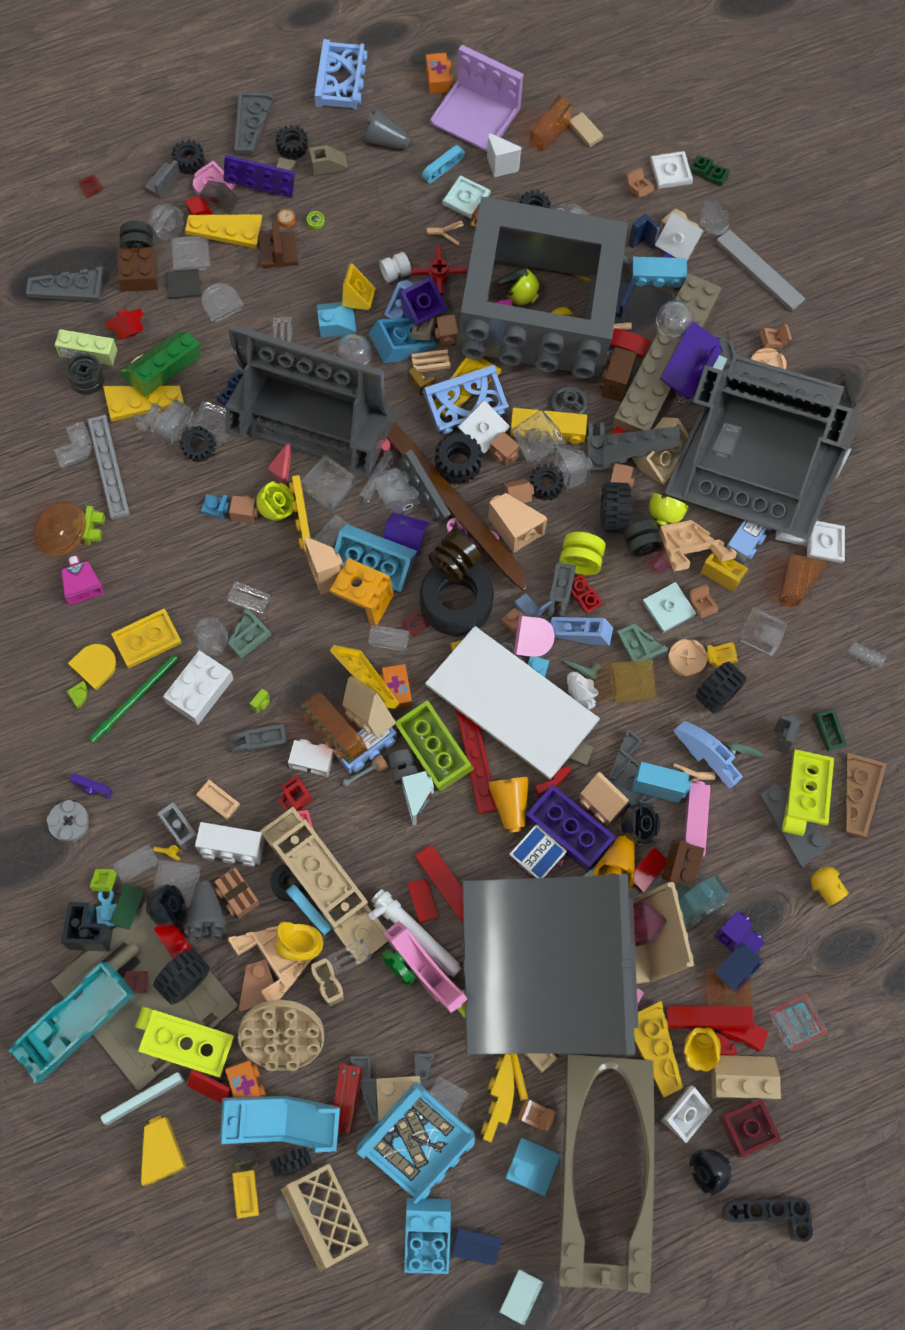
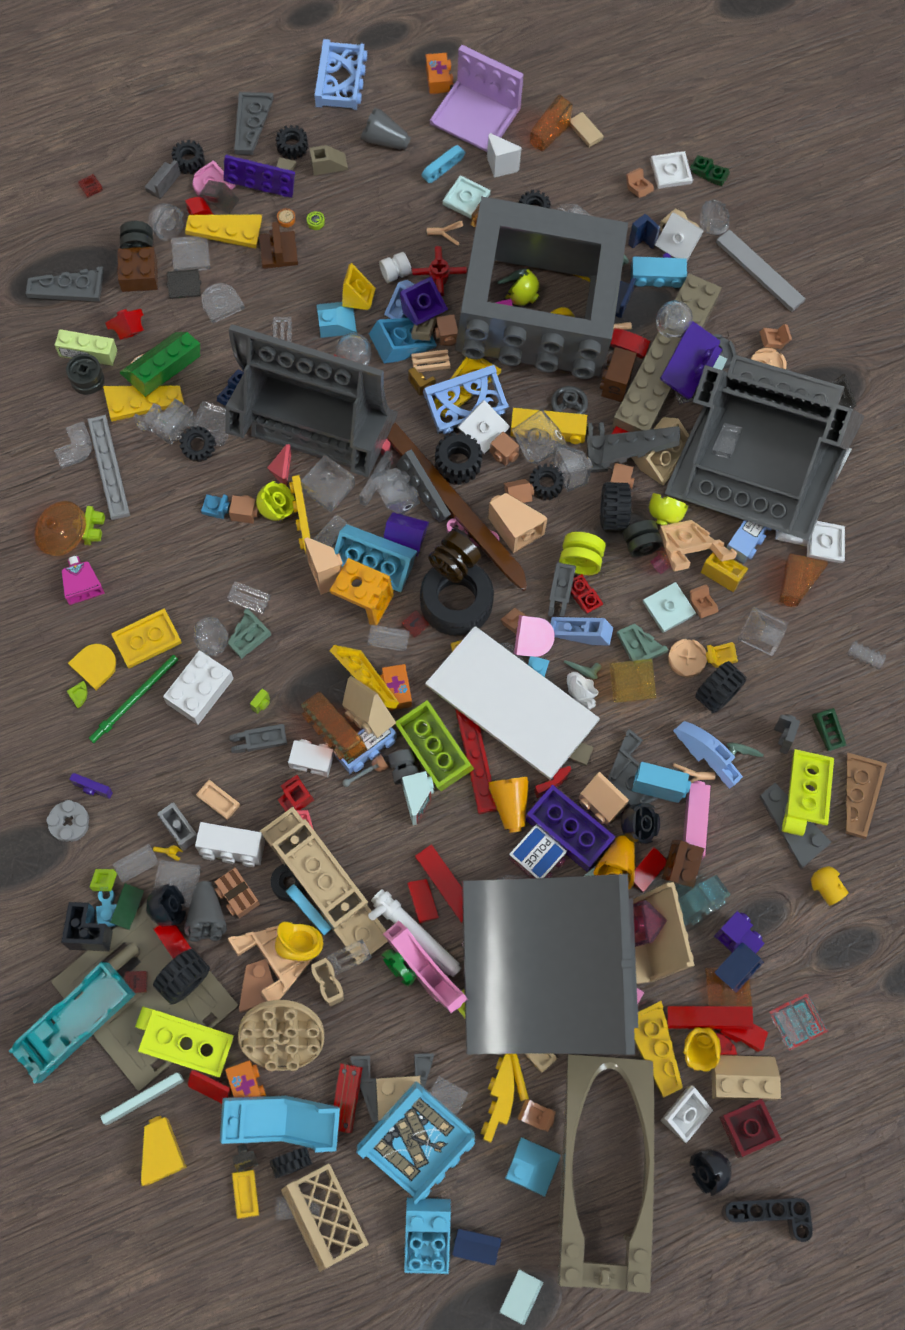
sand blue bracket [513,594,552,617] -> none

